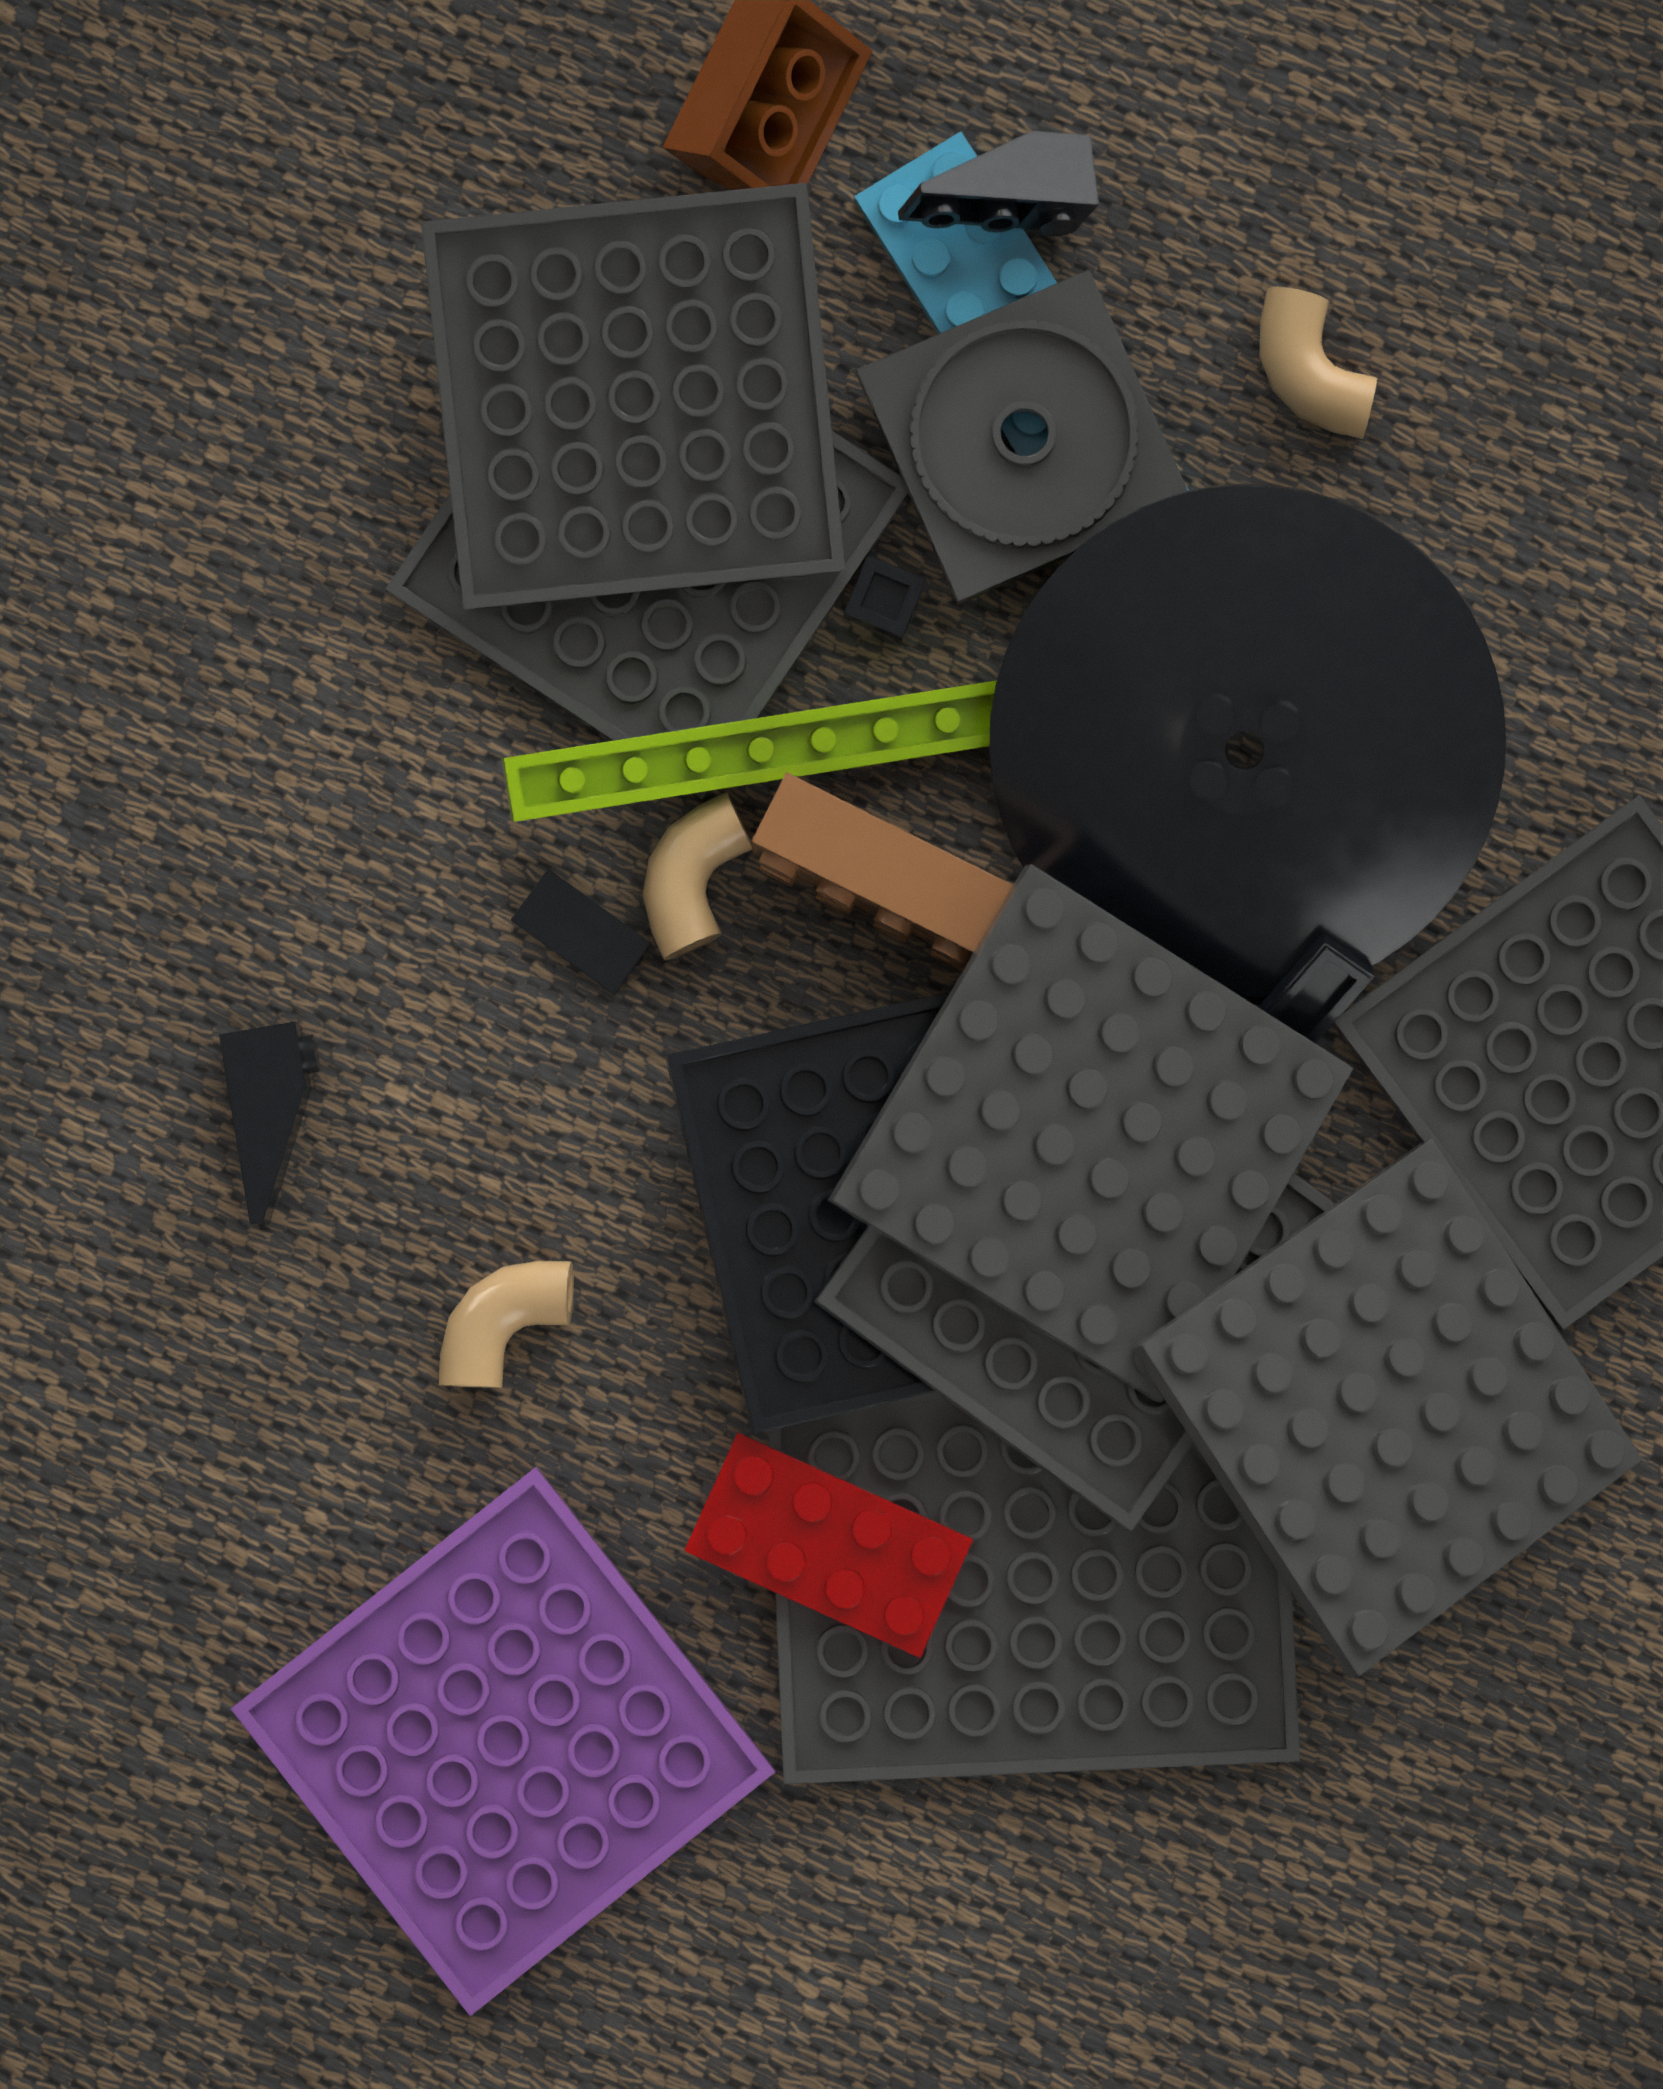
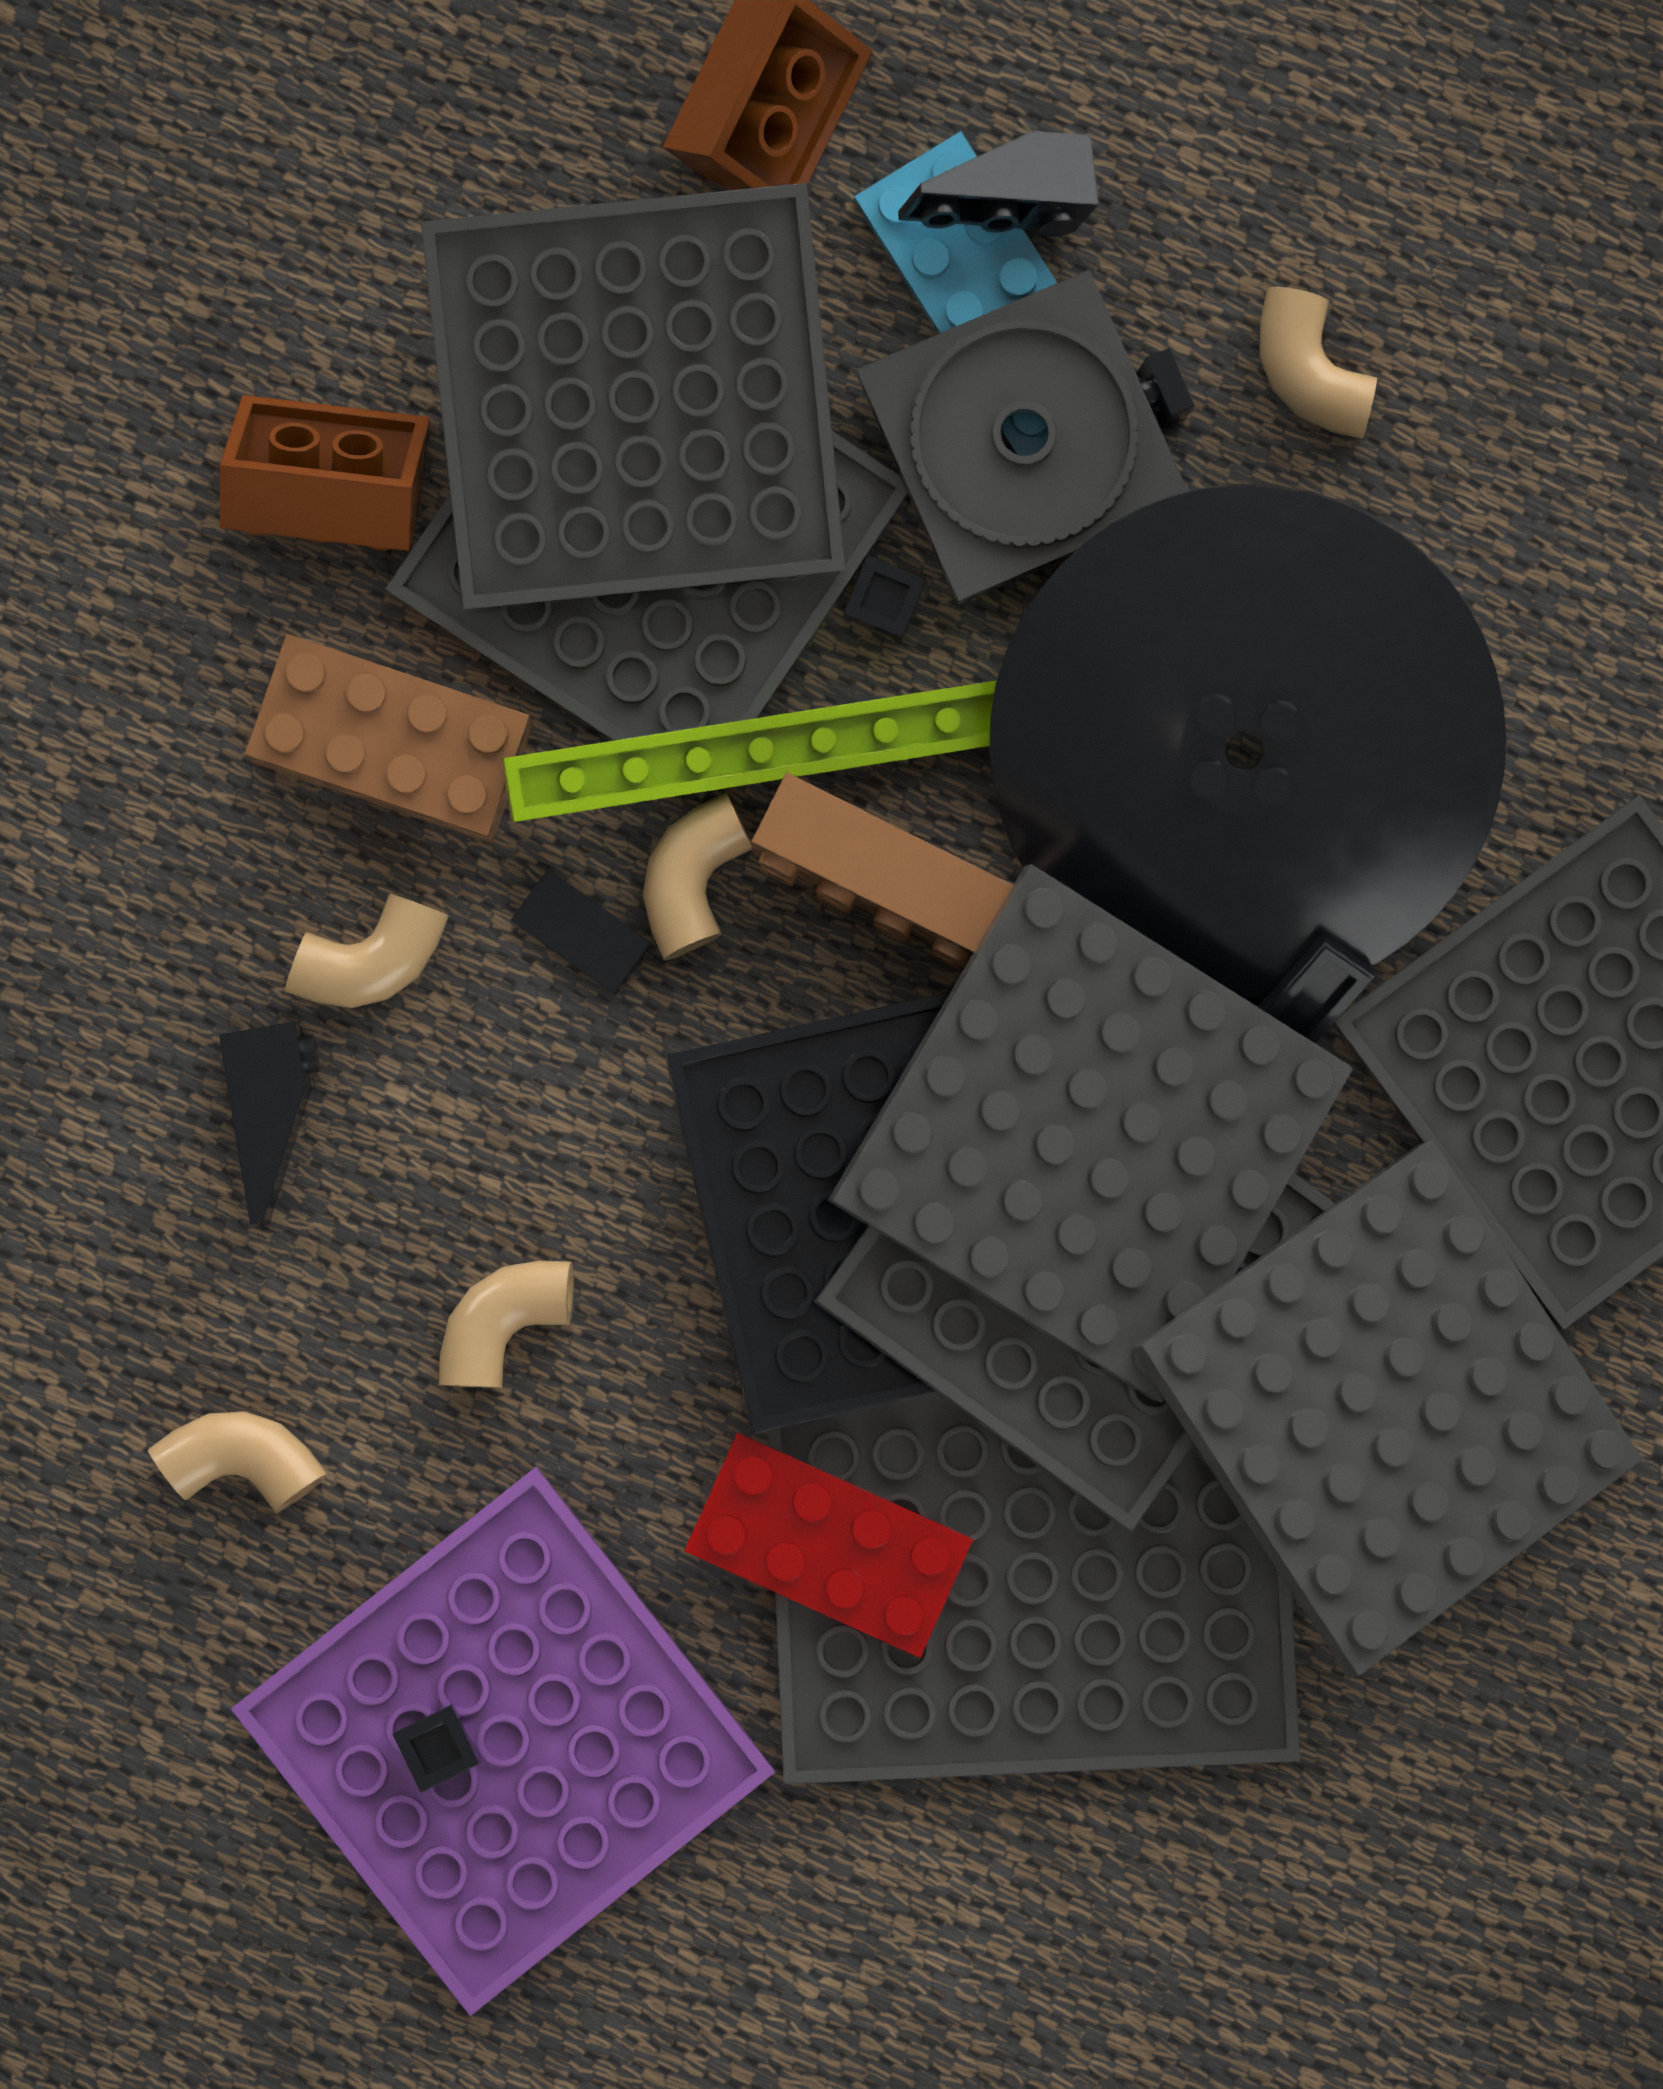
none -> tan cylinder [148,1411,327,1513]
none -> dark orange slope [220,395,430,551]
none -> medium nougat brick [245,634,534,844]
none -> tan cylinder [285,894,449,1008]
none -> black plate [392,1703,481,1793]
none -> black plate [1137,348,1194,429]

